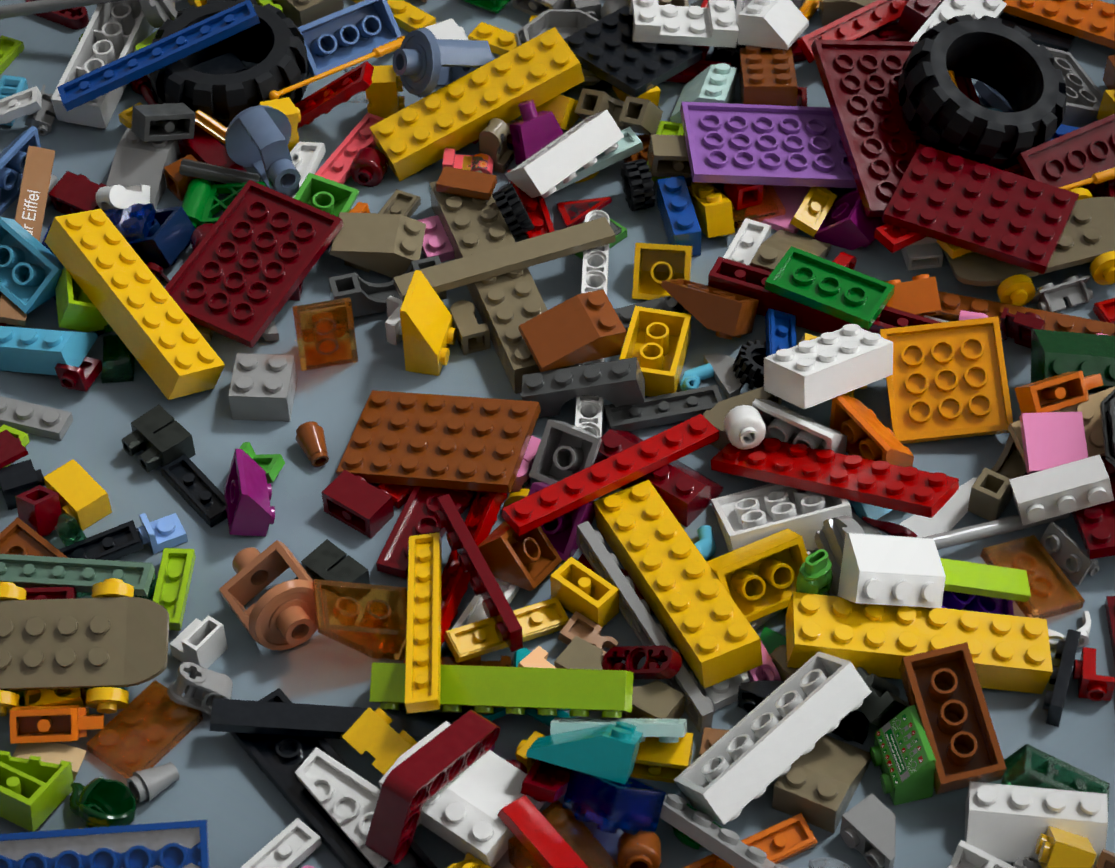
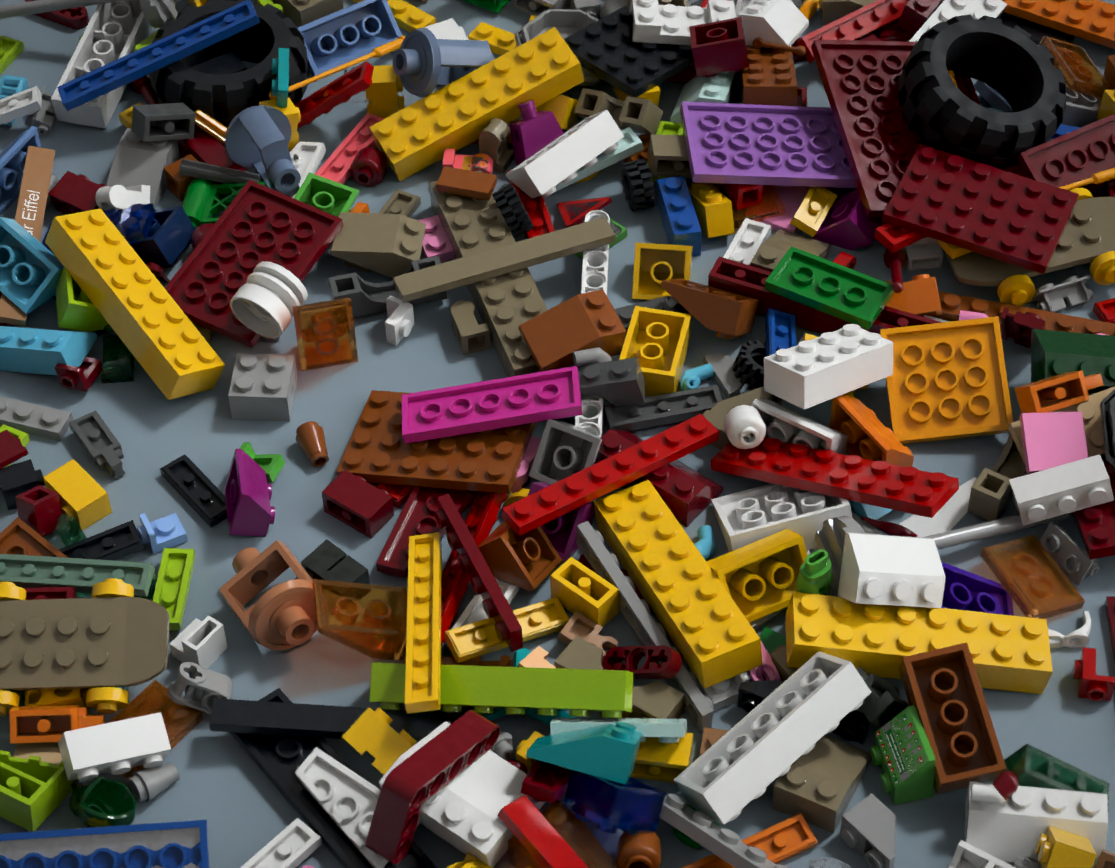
pearl dark grey hips [121,404,196,473] -> none
yellow slope [400,270,457,376] -> none
lime tile [940,558,1031,602] -> none
black plate [1042,629,1081,727] -> none
none -> white brick [58,712,171,782]
none -> dark grey hinge [69,410,125,479]
none -> white wheel [230,261,308,339]
none -> teal plate [271,48,289,108]
none -> dark pink plate [402,366,583,444]
none -> light grey arm [490,732,513,760]
none -> light grey arm [572,347,611,366]
none -> dark red brick [690,17,749,77]
none -> dark orange hinge [753,37,806,56]
none -> dark red piece [883,249,906,293]
none -> arm [971,771,1019,804]
none -> clear orange tile [1039,36,1112,98]

